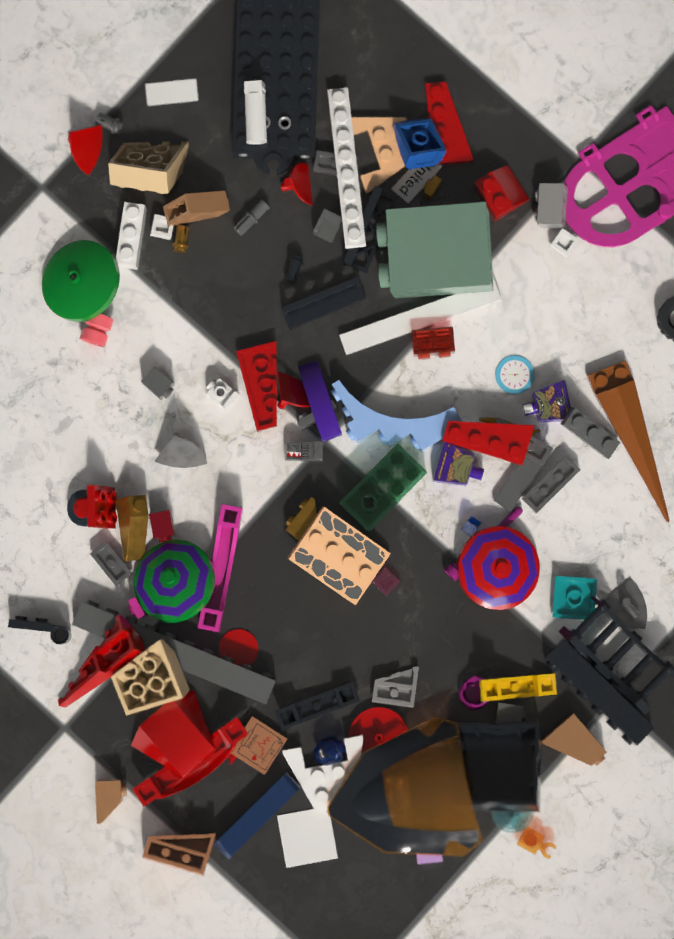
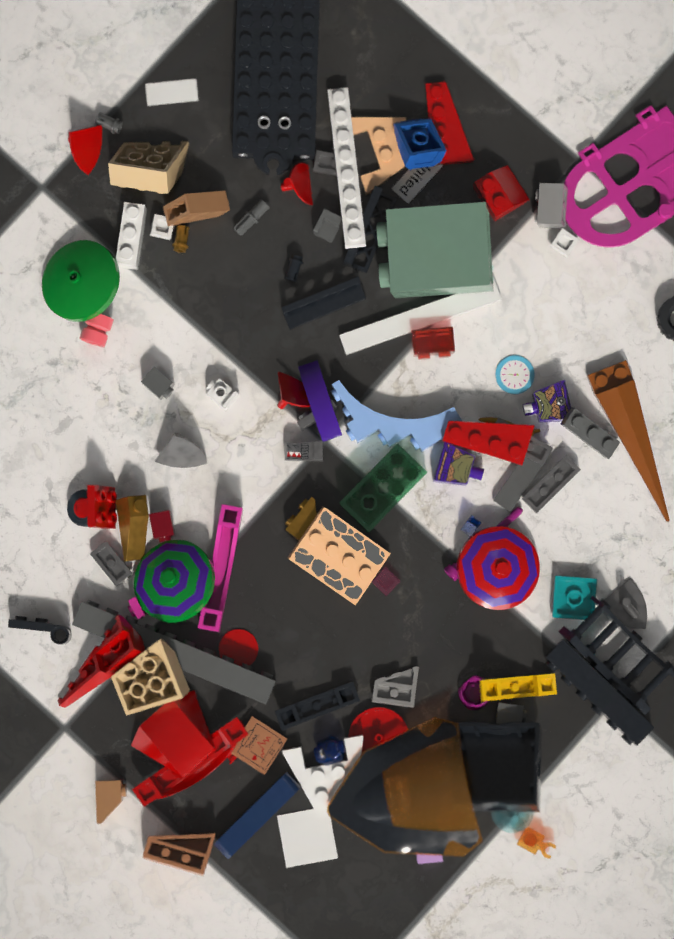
red wing [236,341,277,432] -> none
white piece [244,80,267,144] -> none
pearl gold plate [422,175,442,200] -> none
medium nougat slope [542,713,607,766] -> none

